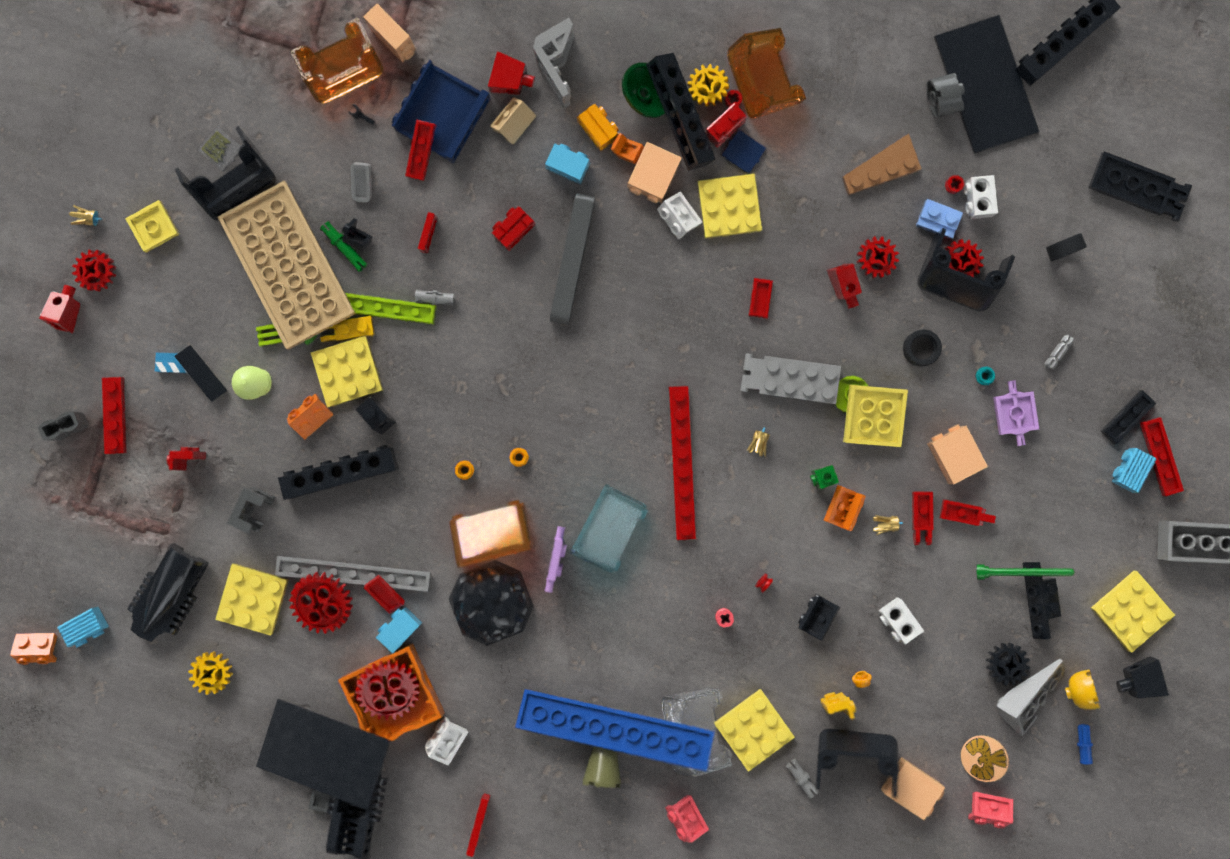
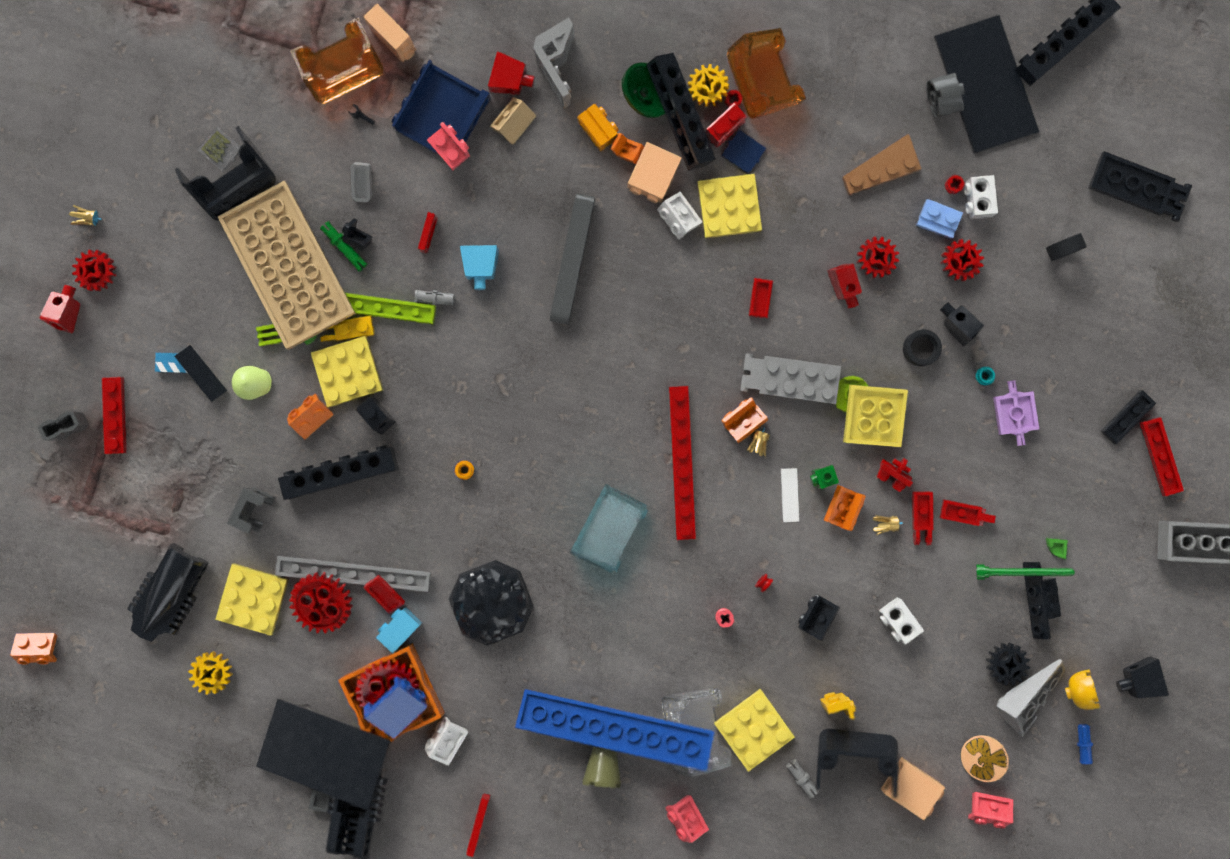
medium azure brick [58,607,109,648] -> none
light yellow plate [125,200,180,253] -> none
red bracket [167,447,206,470] -> none
red tile [405,120,436,181] -> none
clear orange windscreen [449,500,535,568] -> none
red brick [492,206,536,251] -> none
light orange plate [509,448,529,467] -> none
medium azure brick [545,144,590,184] -> none
lavender plate [545,526,567,593] -> none
light orange plate [852,671,872,688] -> none
black windscreen [917,228,1015,312] -> none
light nougat brick [927,424,988,484] -> none
light grey axle [1045,335,1074,369] -> none
light yellow plate [1091,571,1175,653] -> none
medium azure brick [1112,448,1156,493] -> none
none -> blue panel [364,676,427,739]
none -> coral bracket [427,123,470,171]
none -> medium azure torso [460,245,499,290]
none -> orange bracket [722,397,768,444]
none -> white sticker [781,468,799,522]
none -> red hips [877,458,913,492]
none -> black torso [940,302,984,347]
none -> bright green tile [1046,538,1068,559]

